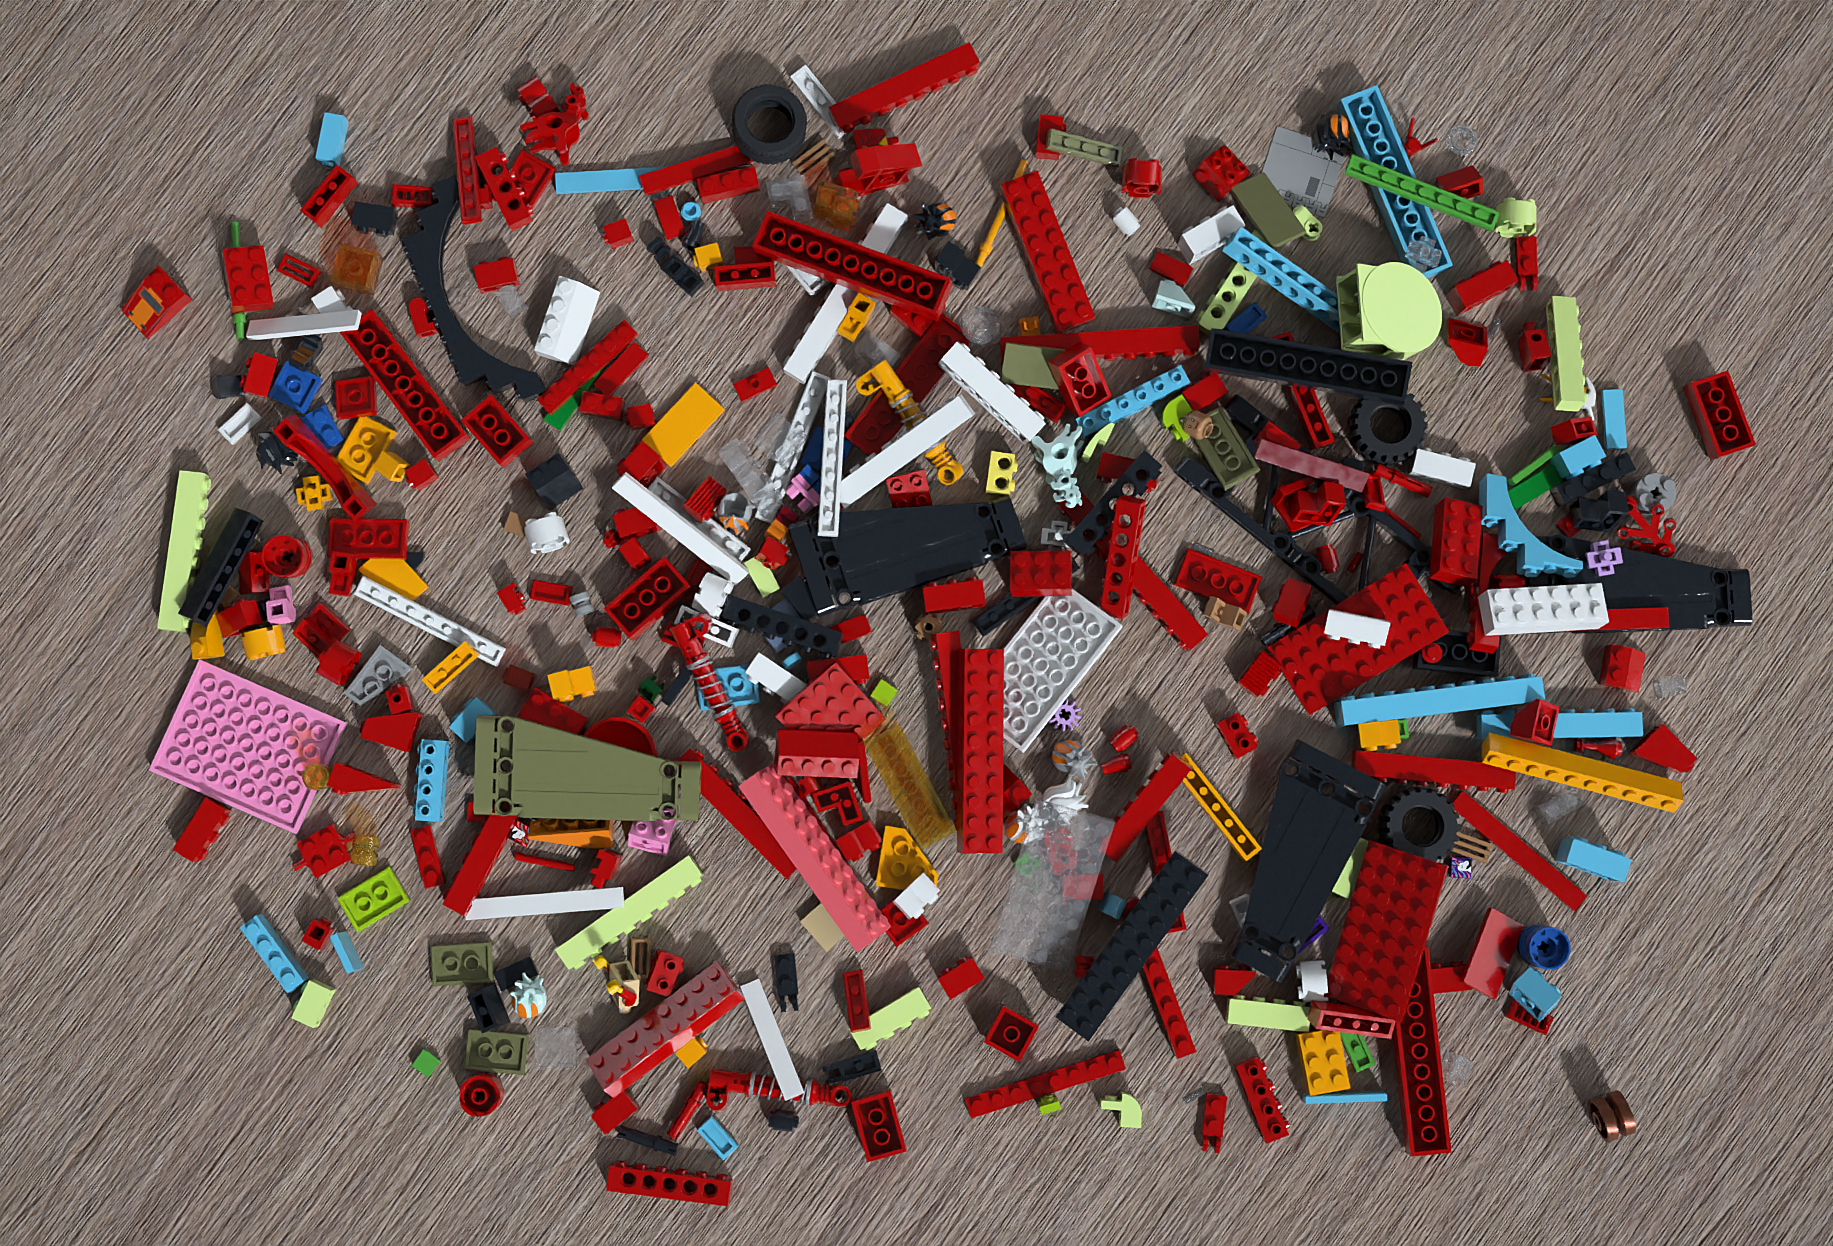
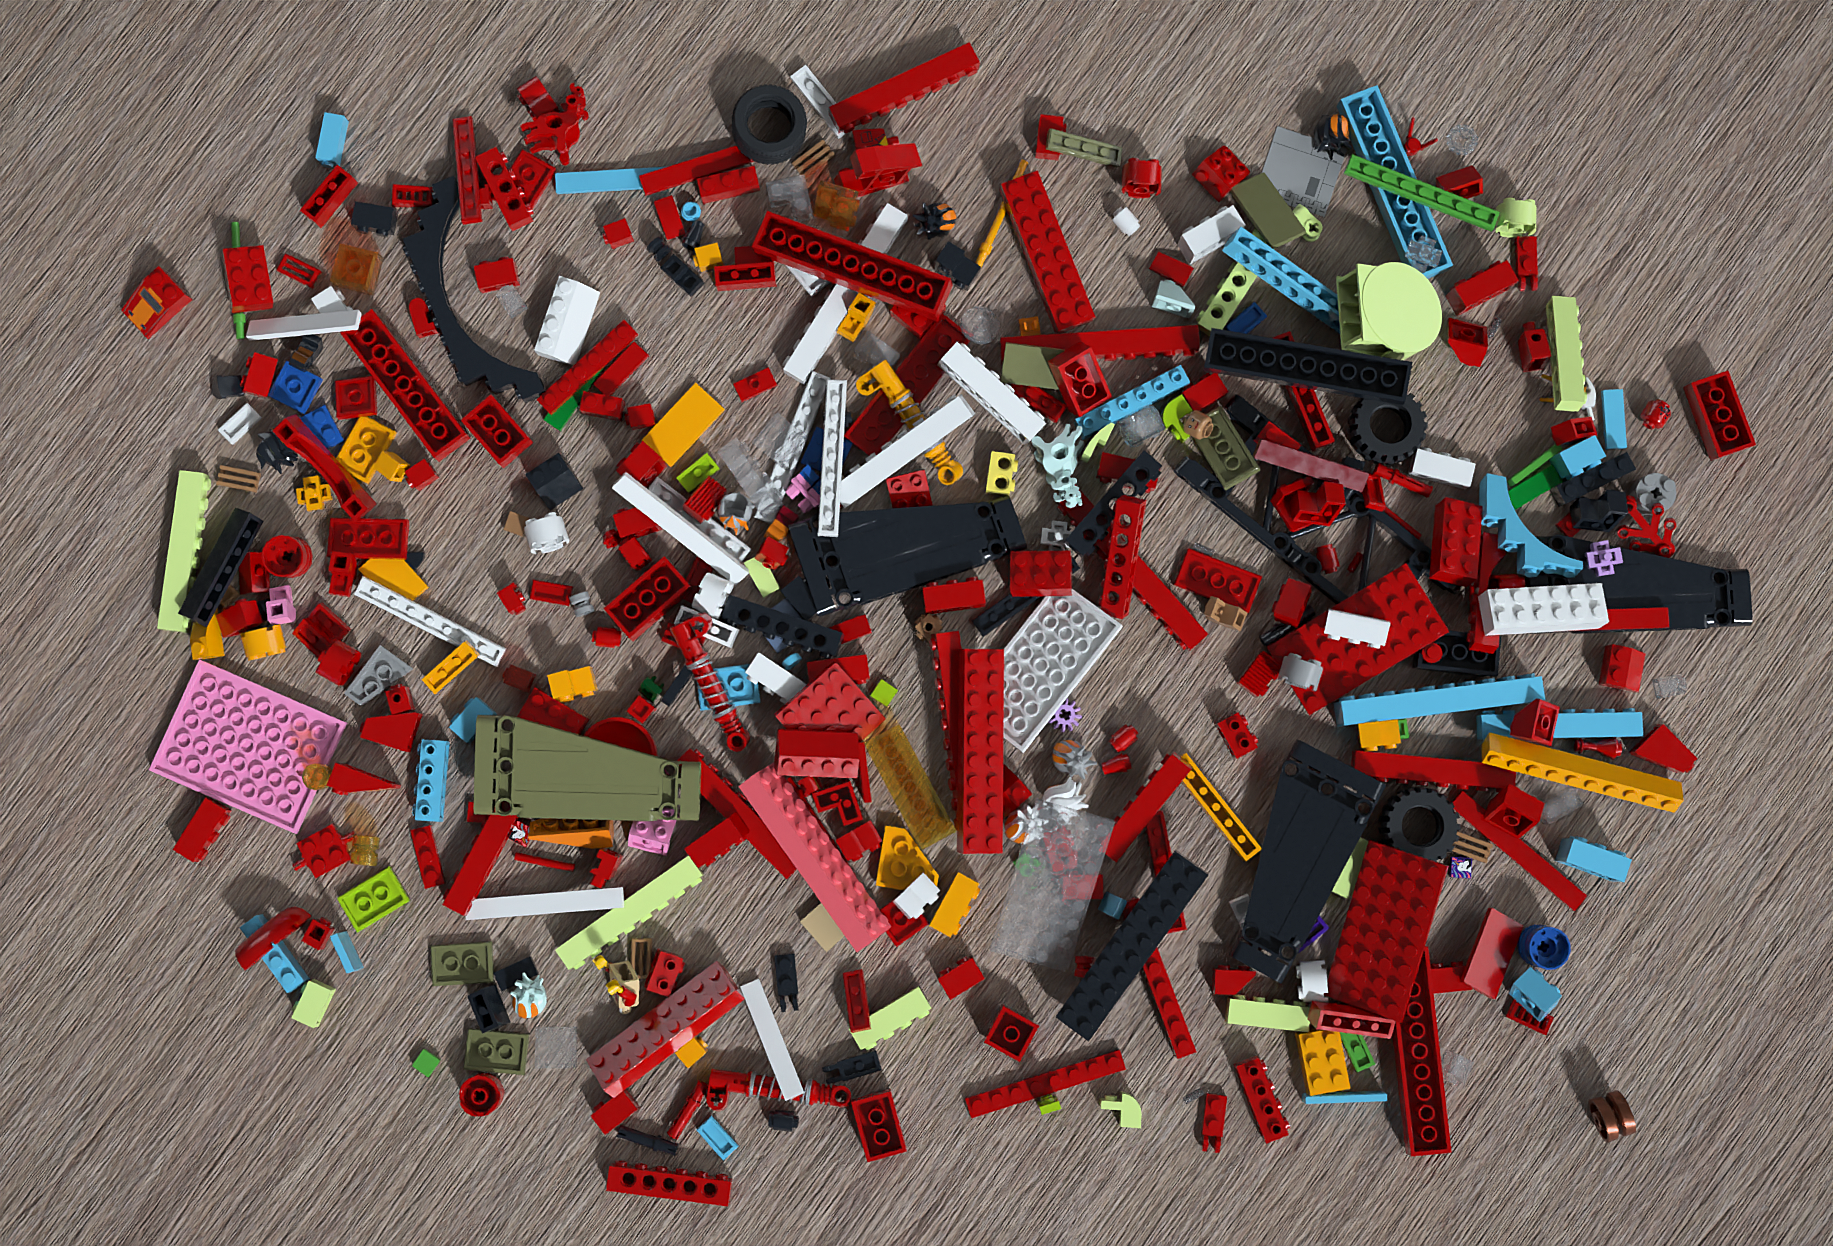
none -> medium nougat tile [216,465,261,493]
none -> red brick [235,907,312,971]
none -> lime plate [676,453,720,494]
none -> red brick [684,812,750,868]
none -> light orange brick [929,872,981,938]
none -> clear brick [1117,404,1165,448]
none -> light grey brick [1277,653,1323,691]
none -> red brick [1483,784,1545,839]
none -> red head [1640,399,1671,430]

